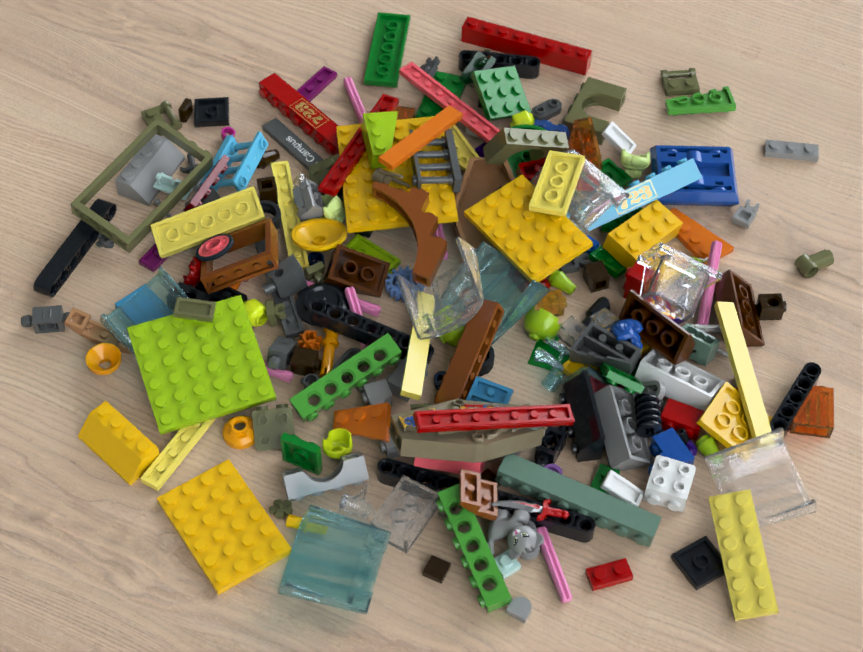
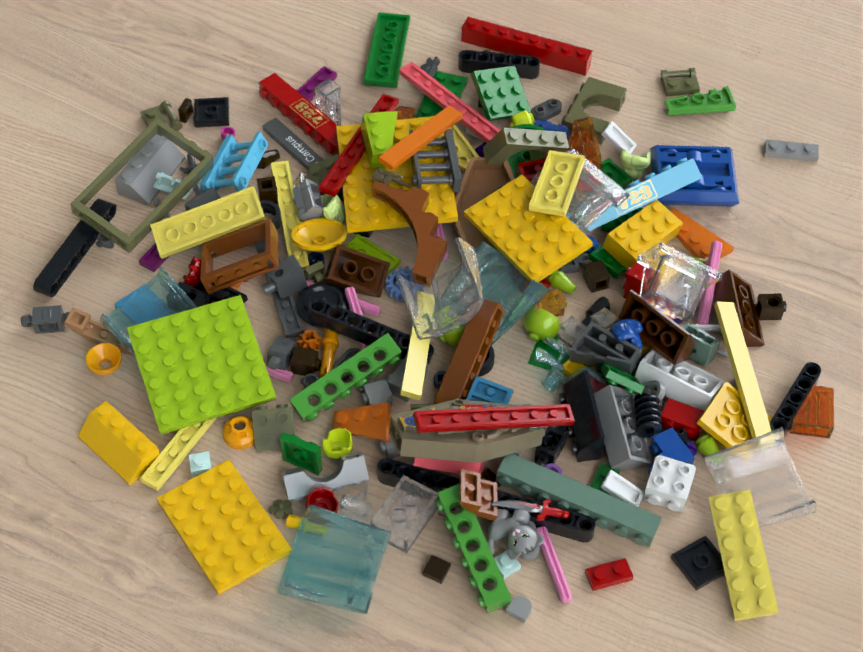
olive tile [173,297,216,323] -> none
plate [183,154,230,211] -> none
wheel [196,234,234,262] -> none
neon yellow head [244,299,268,327] -> none
olive tile [265,299,286,327] -> none
bright pink axle [343,77,366,124] -> none
dark green bracket [459,51,497,88] -> none
light grey plate [731,199,759,229] -> none
olive piece [794,249,835,279] -> none
none -> light aqua plate [189,451,212,476]
none -> red hair [305,487,339,522]
none -> clear slope [314,78,342,126]

